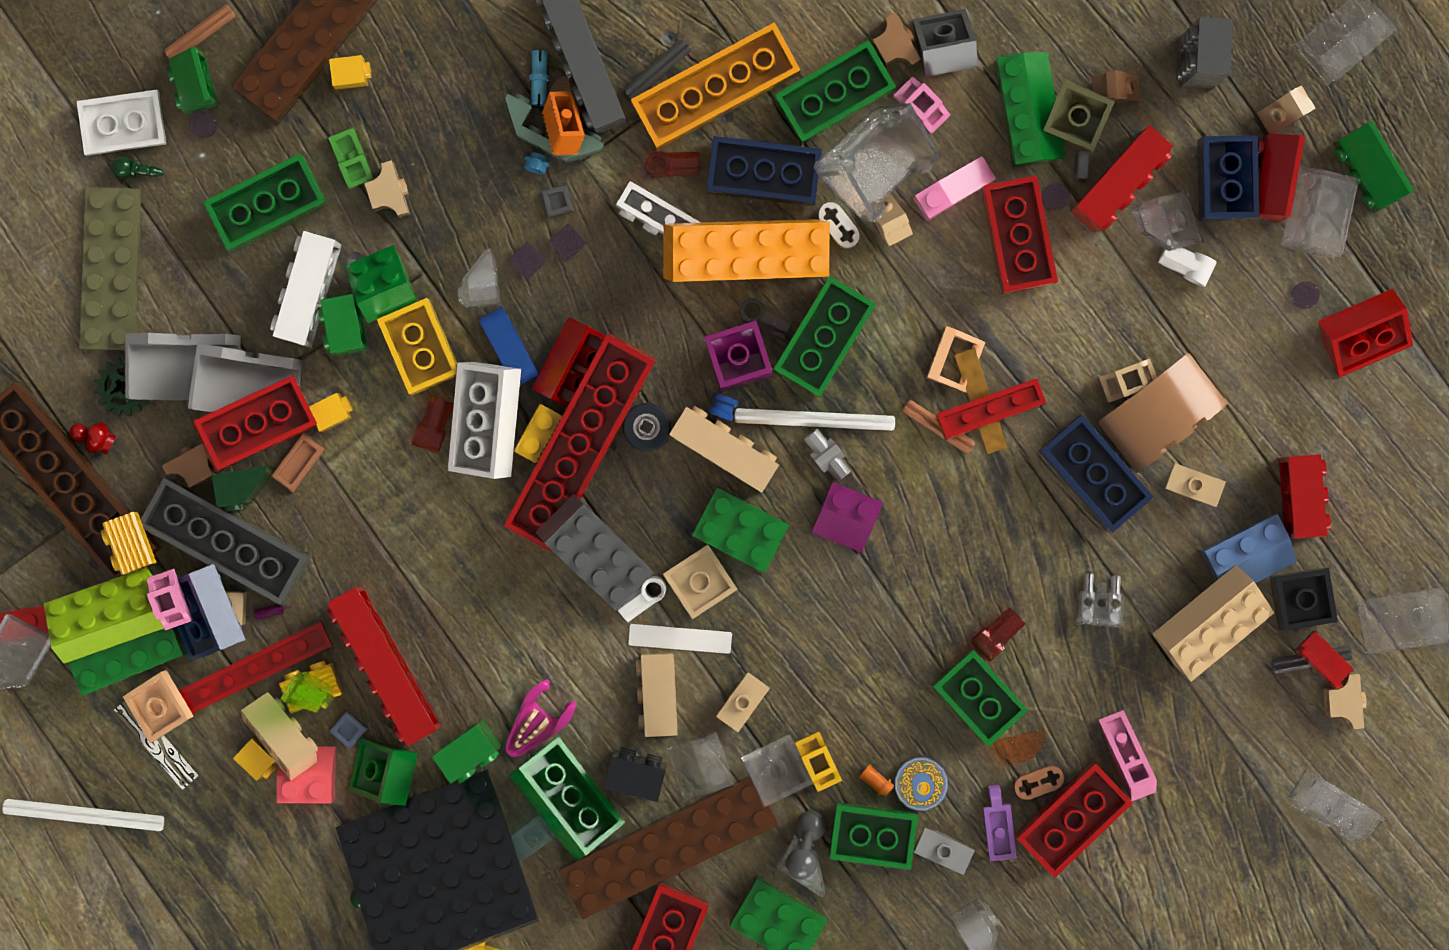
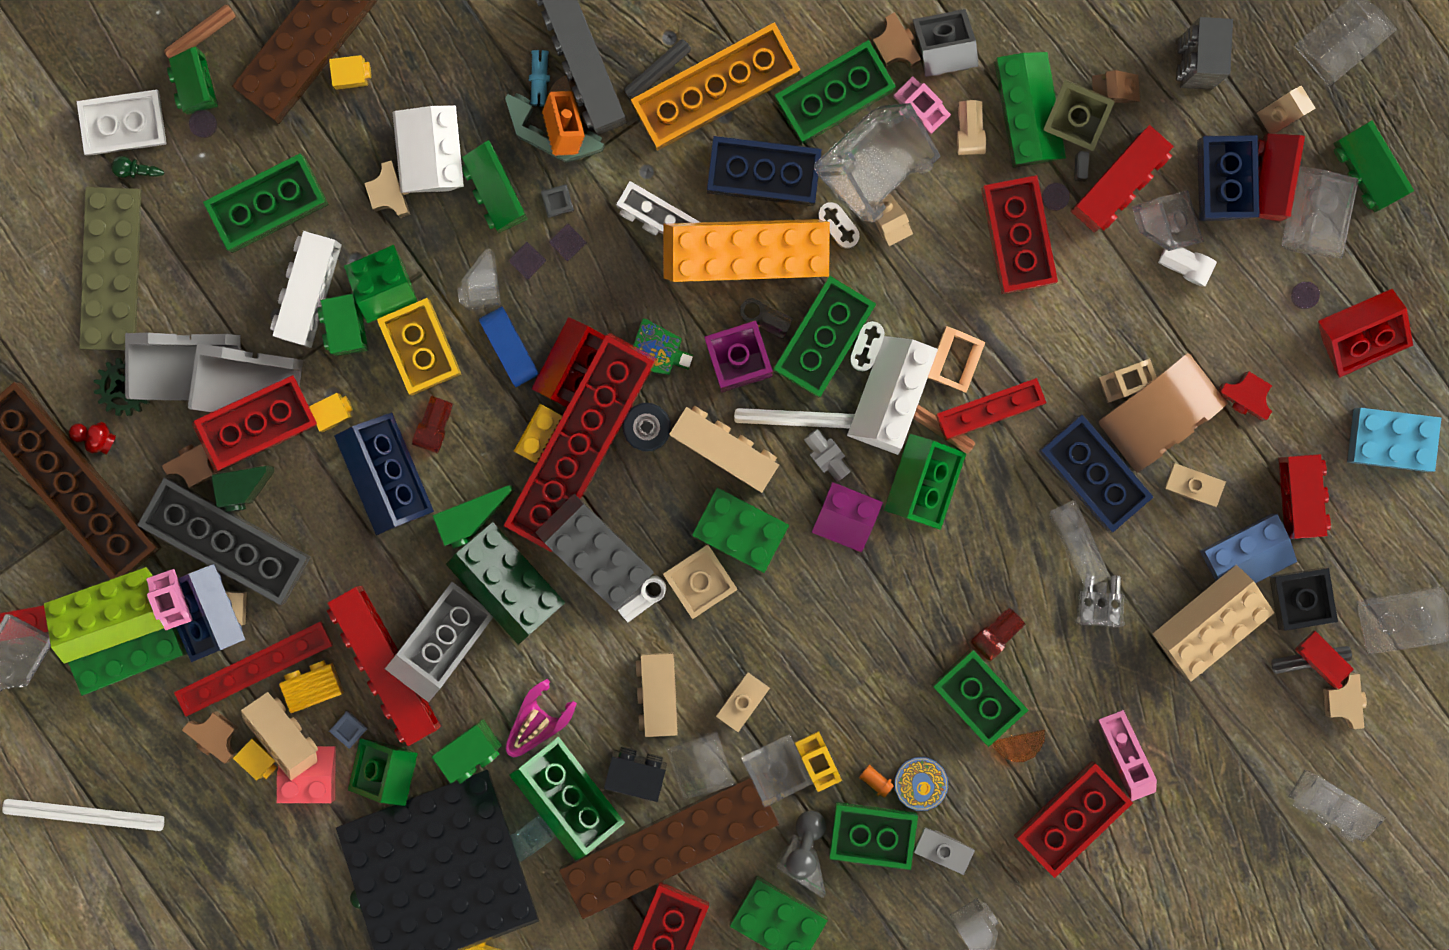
yellow brick [101,512,156,575] -> none
sticker [114,701,199,790] -> none
light nougat plate [123,670,194,743] -> none
magenta piece [247,604,291,620] -> none
nougat tile [271,433,326,493] -> none
clear neon green slope [280,671,334,713] -> none
bright green slope [328,127,374,189] -> none
white brick [448,362,521,479] -> none
dark azure plate [524,152,550,174] -> none
white sticker [628,624,732,654] -> none
clear red piece [645,151,699,179] -> none
blue wheel [707,393,739,422] -> none
bright pink slope [913,156,996,221] -> none
pearl gold sticker [955,348,1007,454] -> none
medium lavender plate [983,785,1017,861] -> none
nougat beam [1013,765,1064,800] -> none
none -> medium nougat brick [182,711,238,764]
none -> dark blue slope [334,413,434,536]
none -> light grey brick [385,582,493,702]
none -> white slope [393,106,464,193]
none -> green slope [432,485,515,549]
none -> brick [446,522,565,645]
none -> green slope [462,140,528,233]
none -> torso [633,318,694,375]
none -> white slope [847,336,938,455]
none -> white beam [850,321,885,372]
none -> green slope [884,434,967,530]
none -> tan piece [957,100,986,155]
none -> clear slope [1049,500,1110,589]
none -> red brick [1218,371,1272,421]
none -> medium azure brick [1347,408,1442,472]

